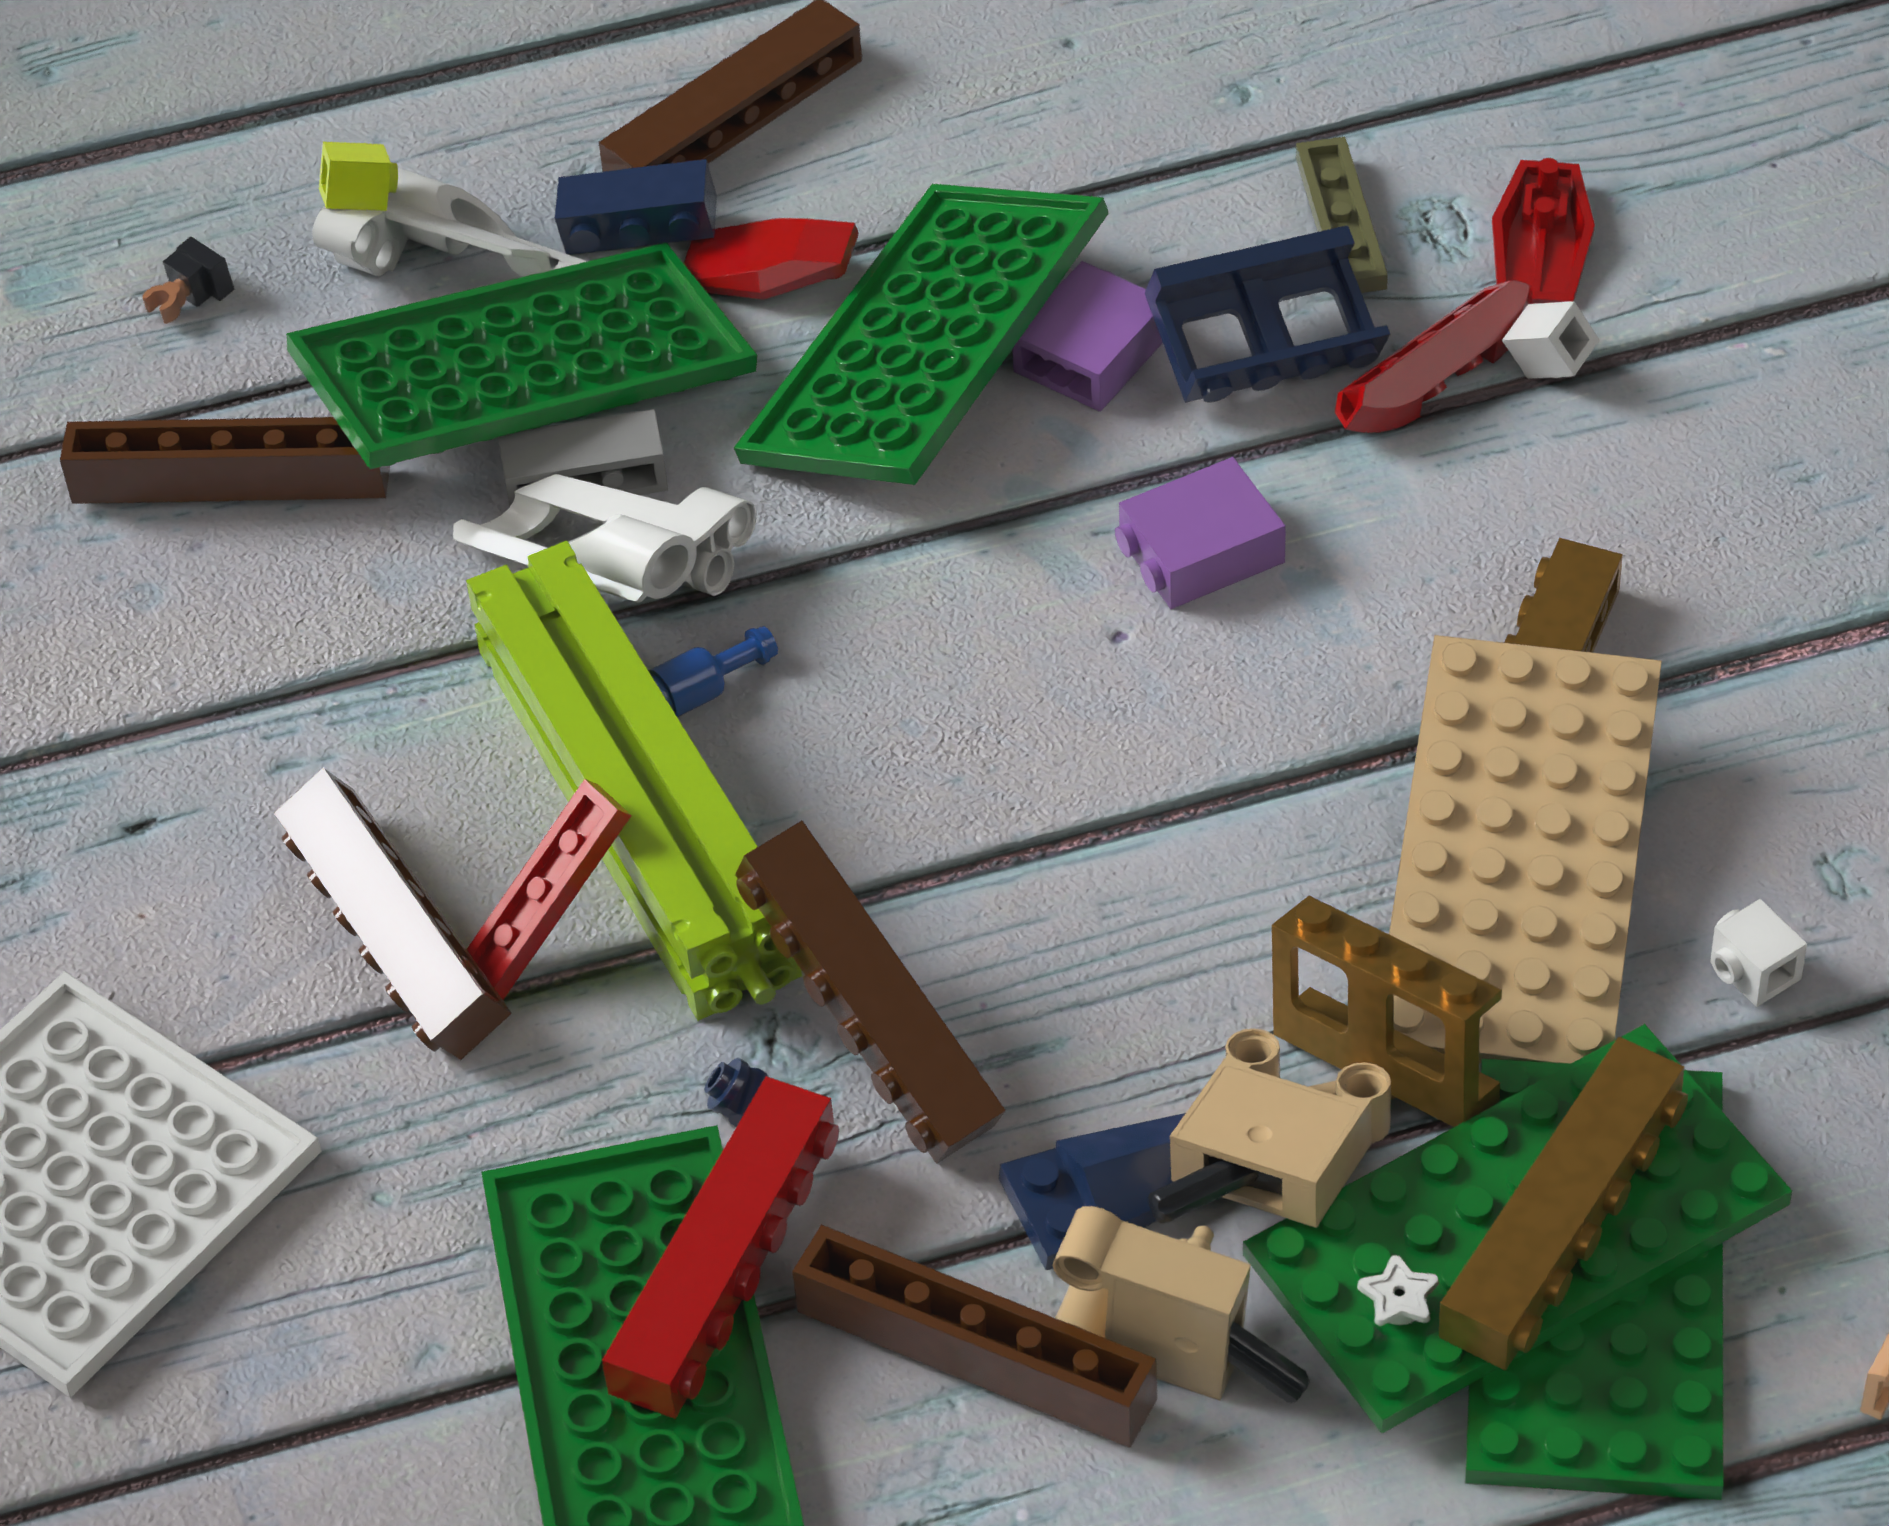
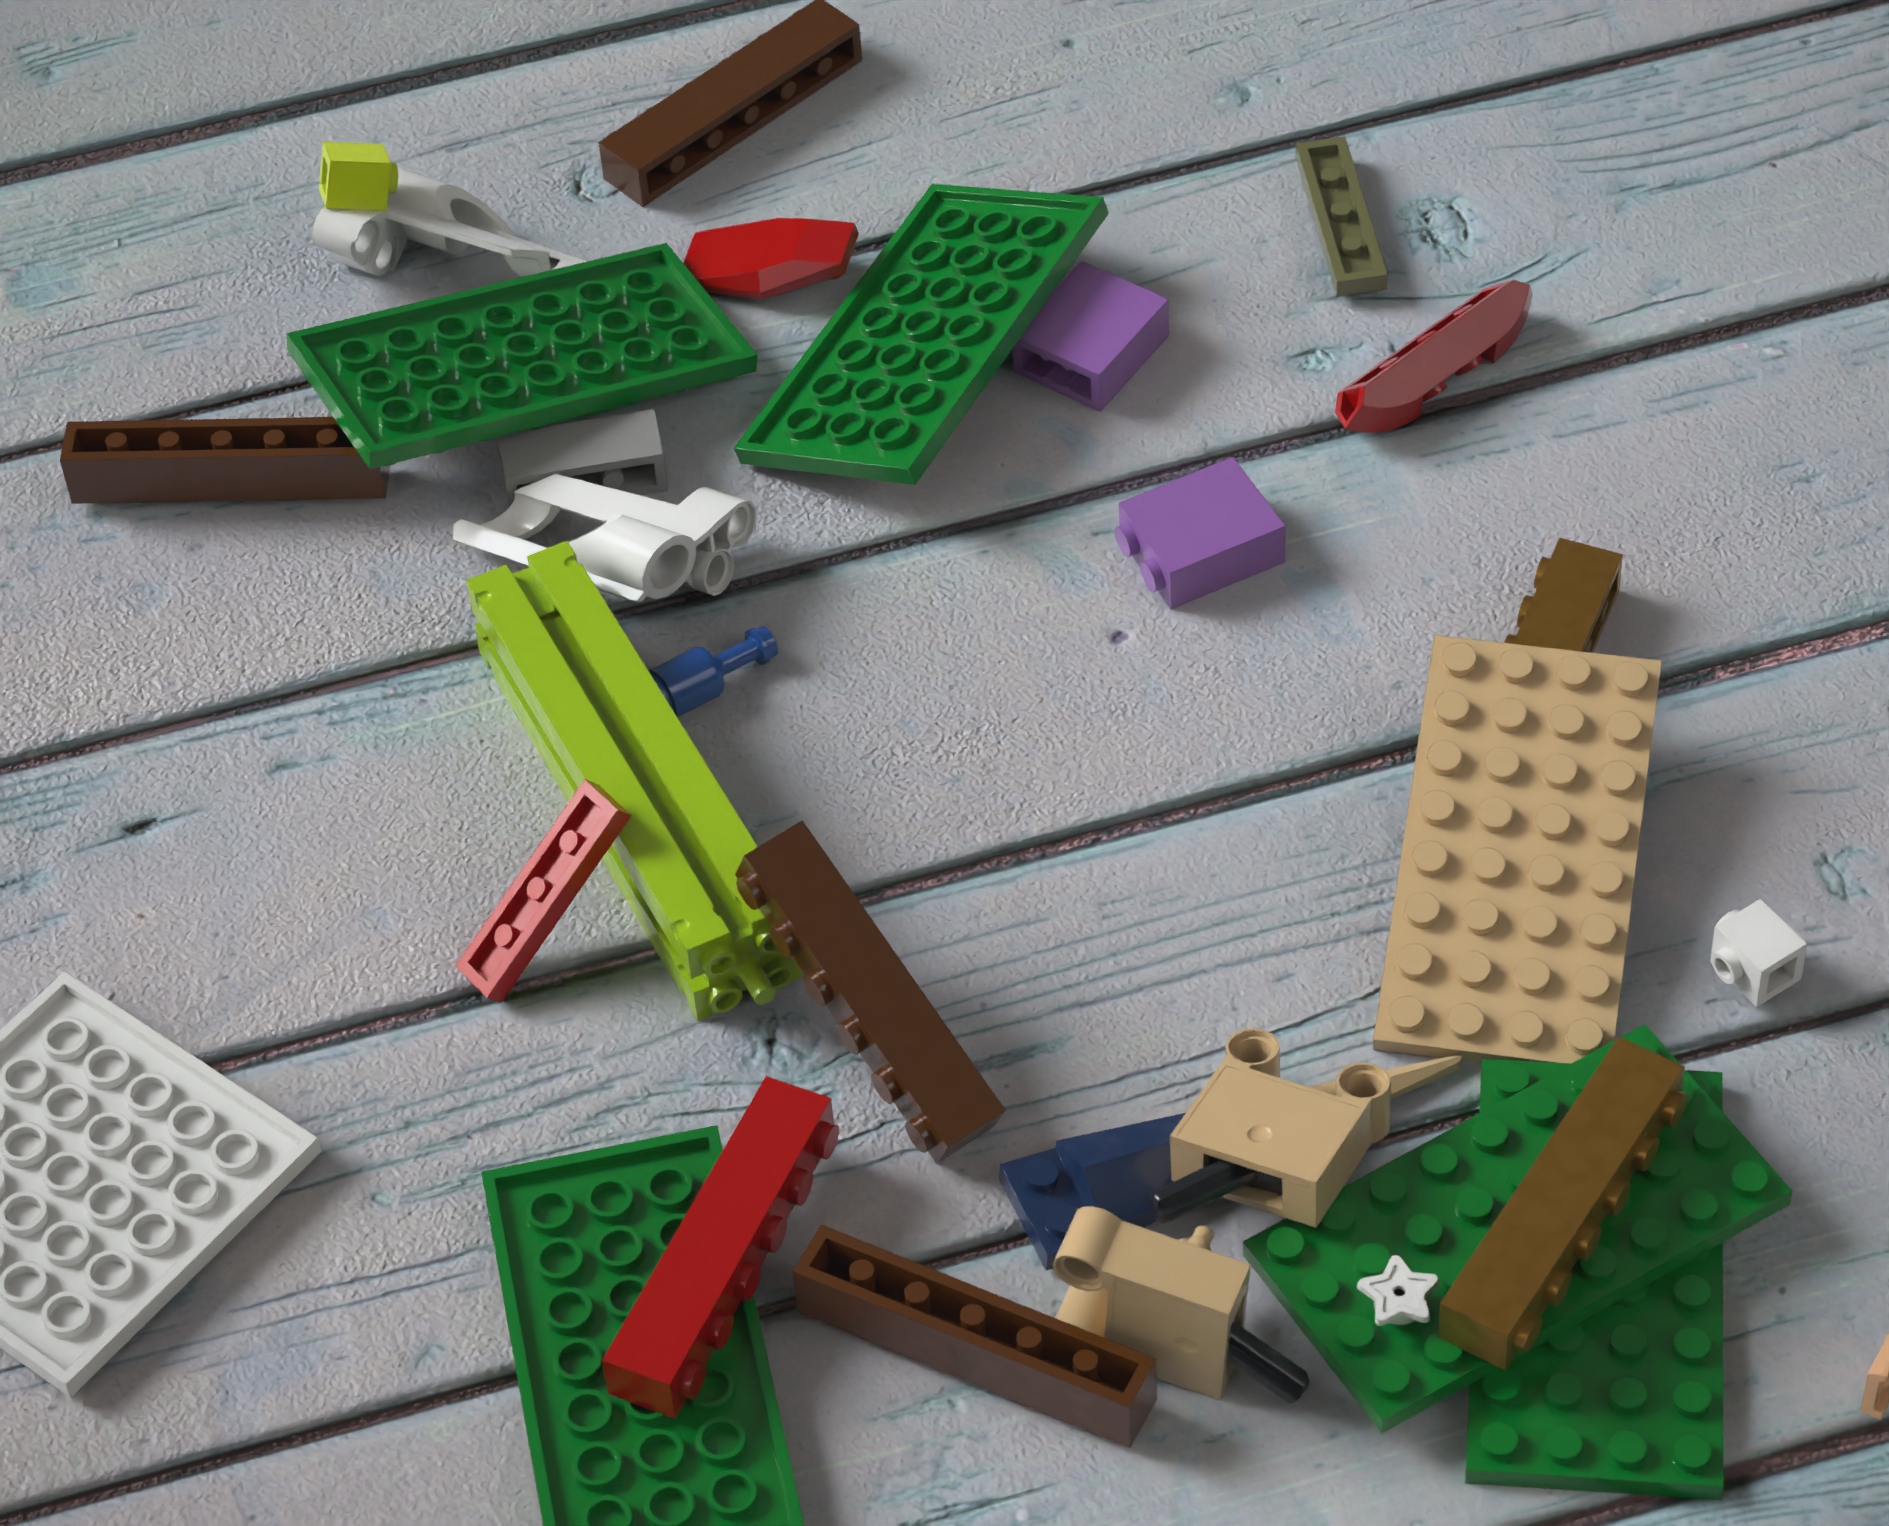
black piece [142,236,235,324] -> none
brick [274,768,512,1060] -> none
dark blue brick [555,159,717,255] -> none
dark blue plate [704,1058,768,1127] -> none
dark blue window [1144,225,1390,403] -> none
pearl gold window [1272,895,1502,1127] -> none
red piece [1492,158,1595,304] -> none
white brick [1502,301,1600,379] -> none

